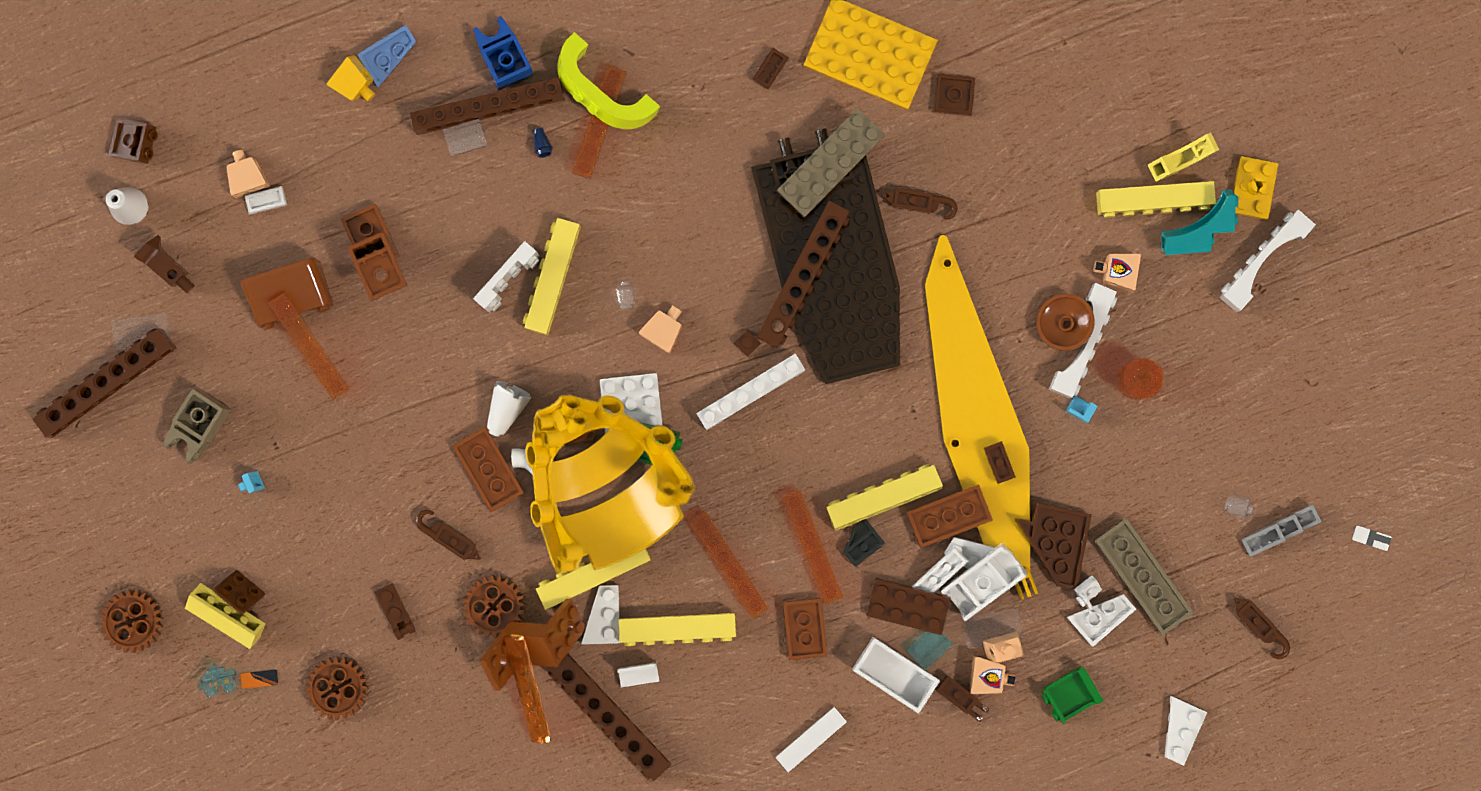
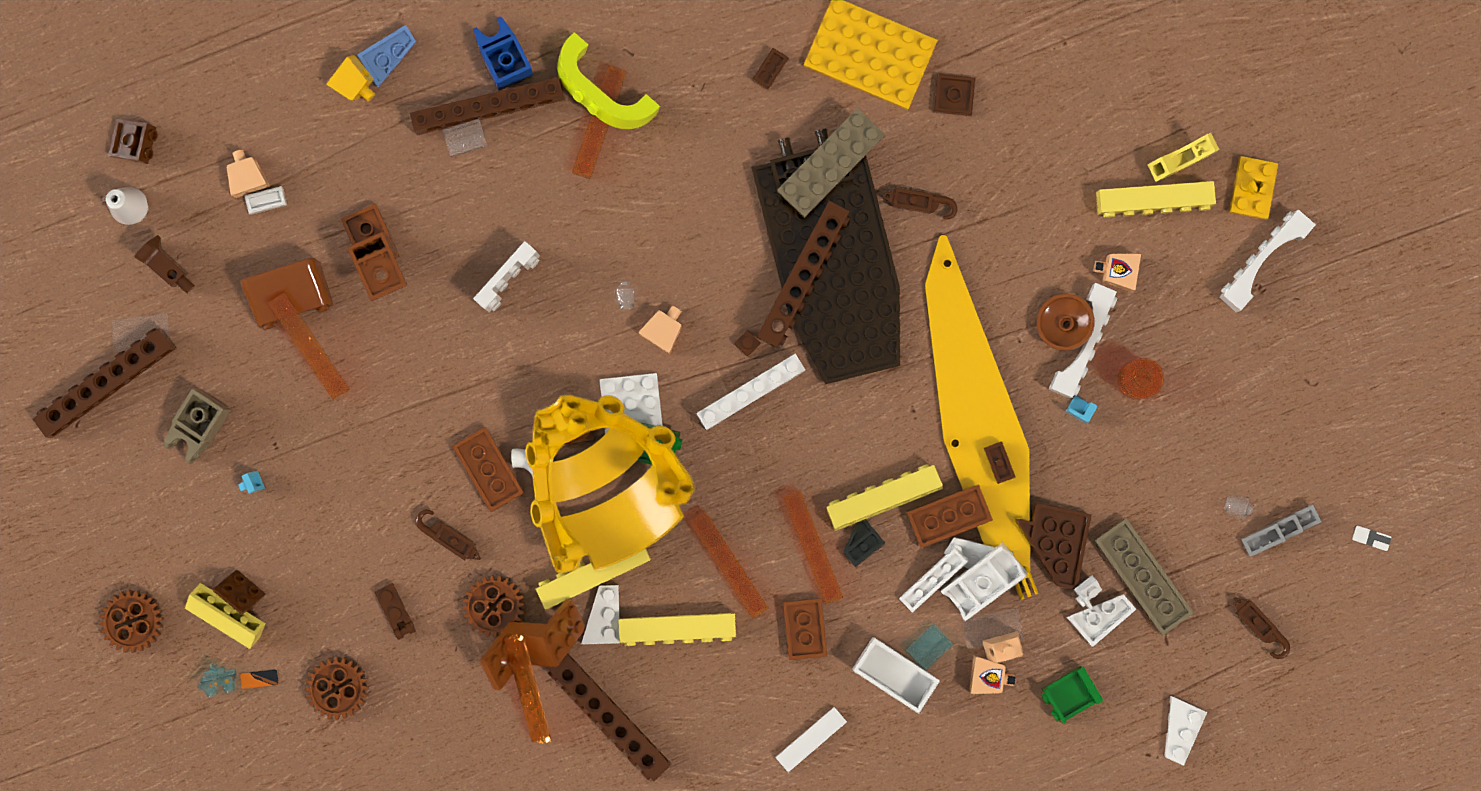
white cone [487,381,531,437] -> none
light yellow brick [523,218,581,336] -> none
dark blue cone [533,128,553,158] -> none
white panel [617,662,659,687] -> none
reddish brown plate [867,578,951,635] -> none
reddish brown hinge [936,675,990,722] -> none
teal arch [1161,189,1238,255] -> none

